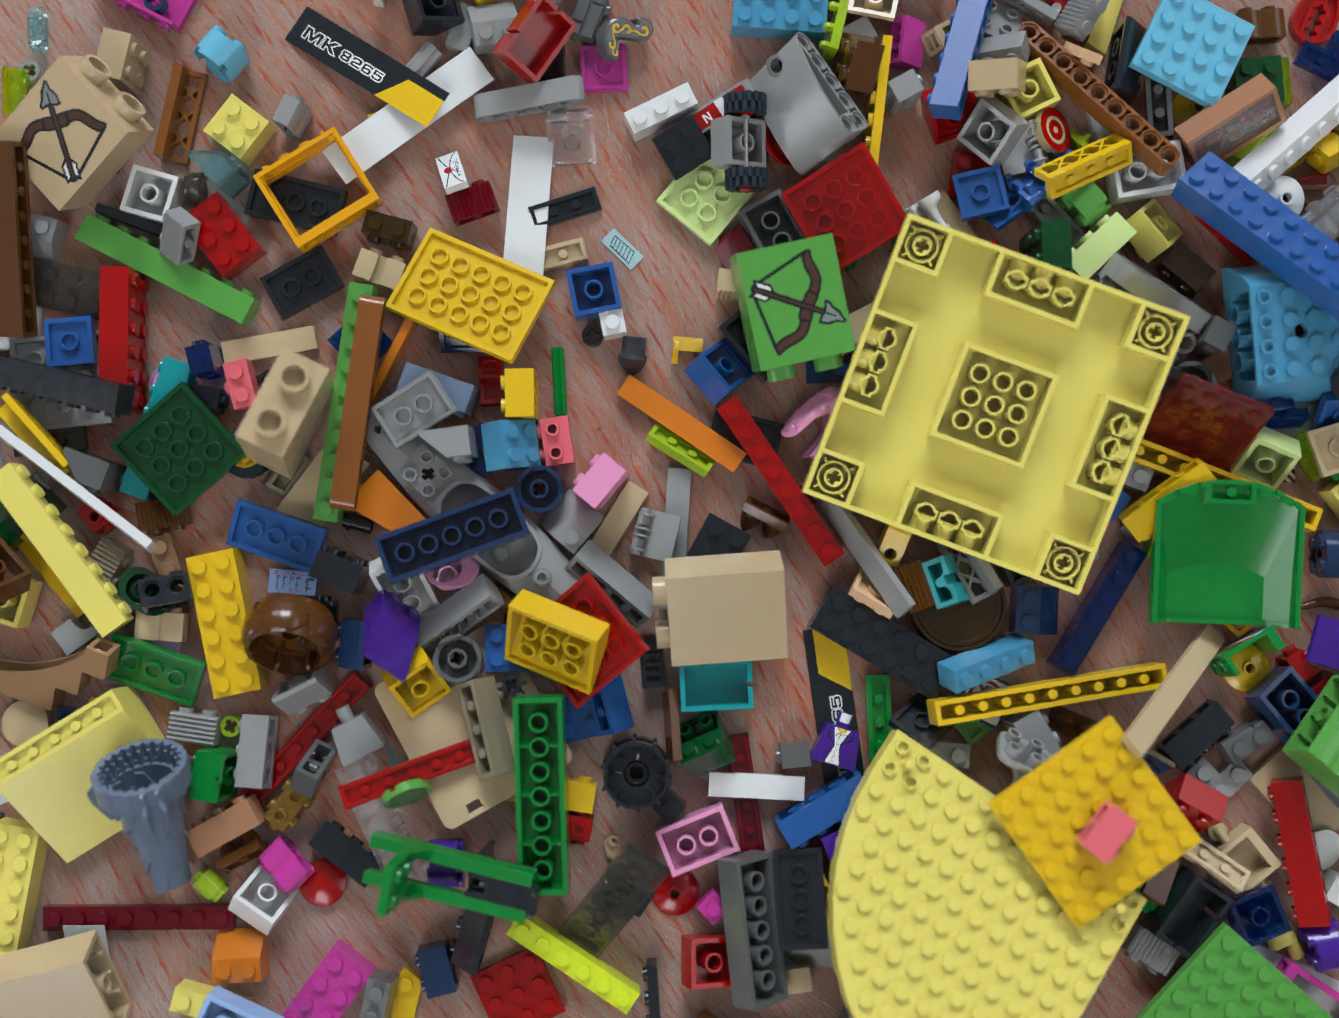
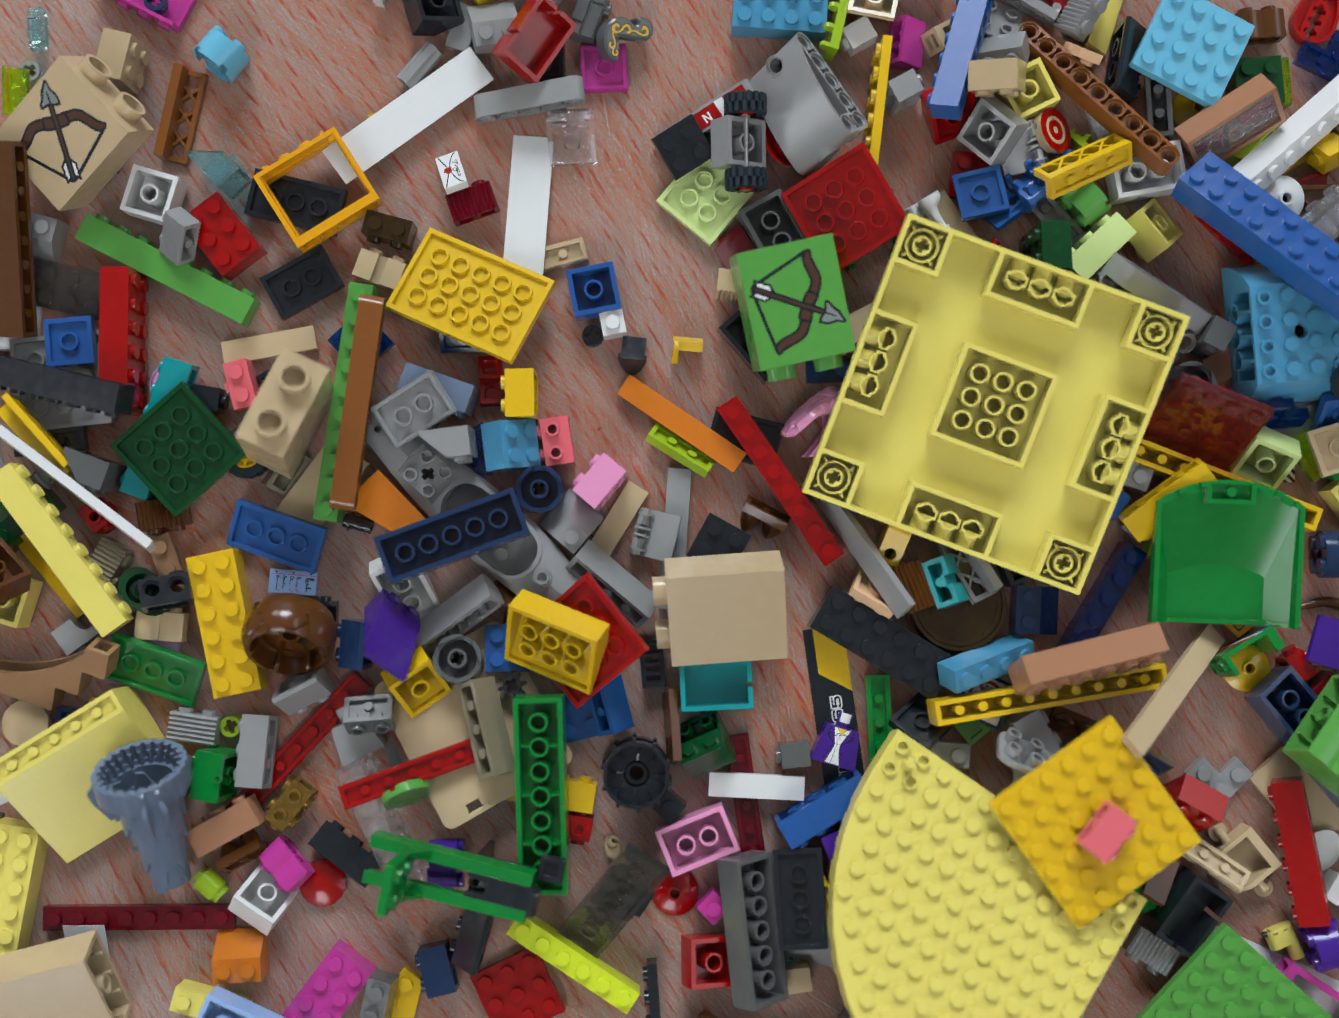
black tile [95,202,163,237] -> none
clear smoke hair [180,172,208,208] -> none
clear blue brick [184,340,225,381] -> none
light yellow brick [203,94,277,167] -> none
light grey brick [272,93,313,141] -> none
black sticker [284,6,450,127] -> none
dark grey brick [289,739,337,799] -> none
black brick [308,546,370,594] -> none
orange tile [372,318,418,406] -> none
bright pink piece [424,557,479,591] -> none
black tile [528,186,602,227] -> none
green axle [551,347,567,417] -> none
clear light blue sticker [602,229,643,269] -> none
white brick [624,82,698,142] -> none
blue slope [684,339,754,406] -> none
reddish brown brick [832,32,885,94] -> none
dark brown brick [1156,241,1217,299] -> none
black brick [1156,699,1235,771] -> none
dark grey brick [1213,717,1275,765] -> none
clear blue slope [1227,884,1293,947] -> none
none -> dark grey bracket [343,693,396,735]
none -> black tile [537,853,566,884]
none -> nougat brick [1007,622,1169,698]

